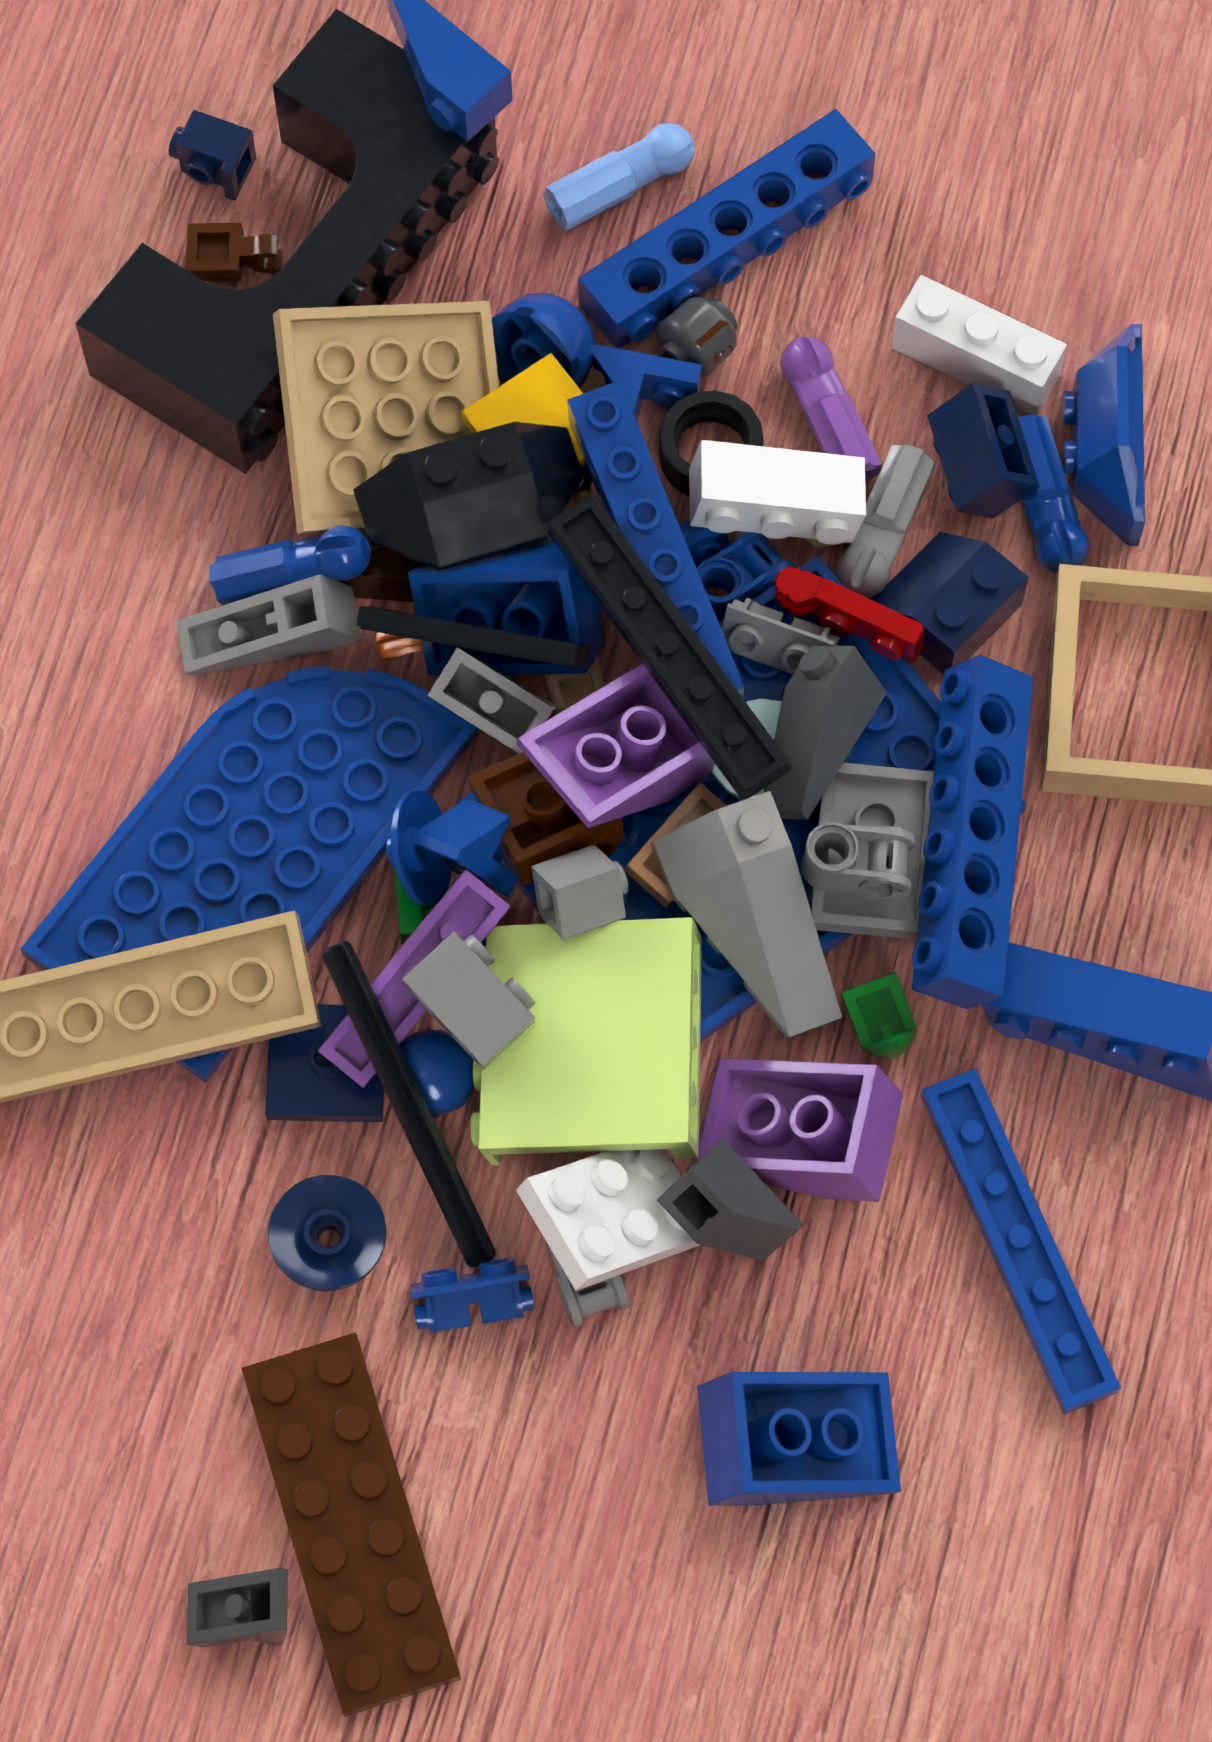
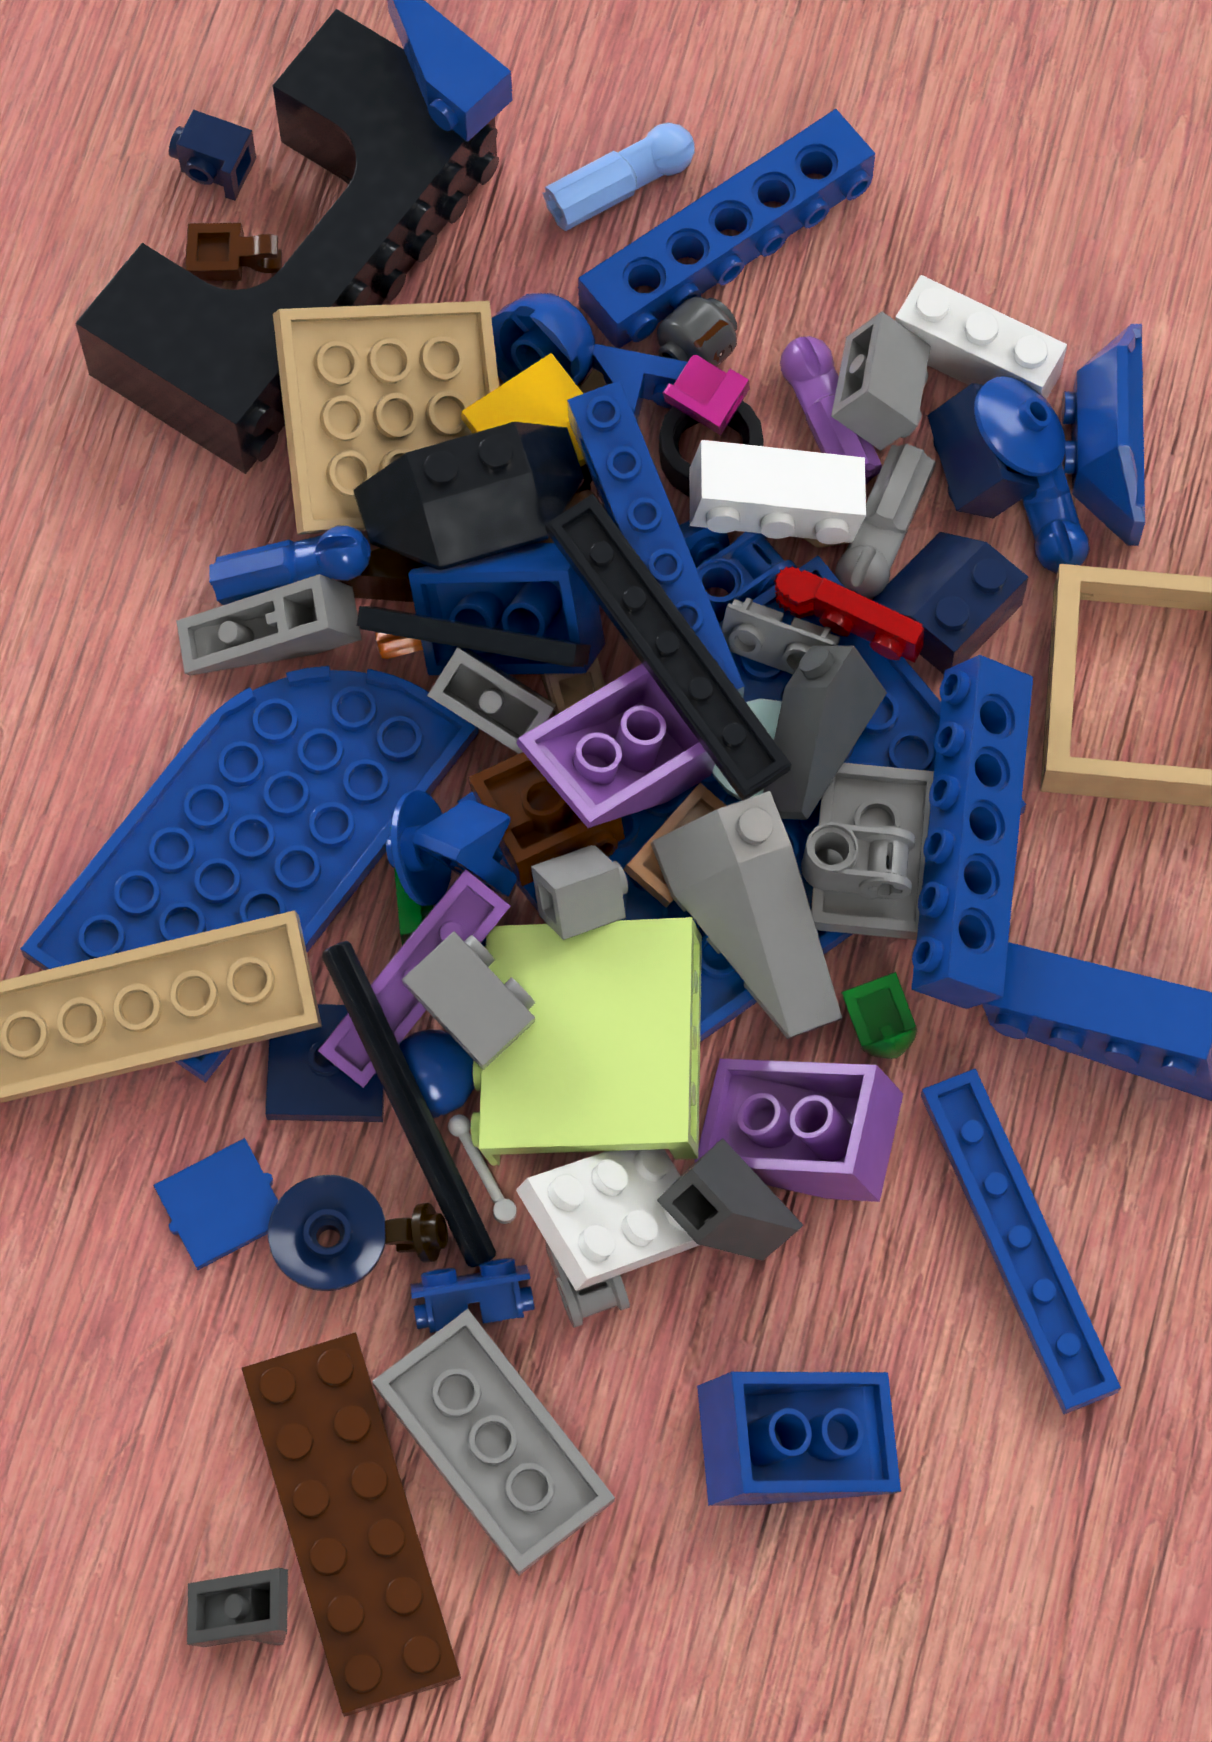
none -> blue piece [153,1138,278,1270]
none -> light grey plate [372,1309,615,1576]
none -> dark brown plate [385,1203,448,1263]
none -> white hinge [448,1114,517,1224]
none -> dark pink panel [663,355,750,436]
none -> light grey brick [831,311,931,451]
none -> blue dish [974,376,1066,477]

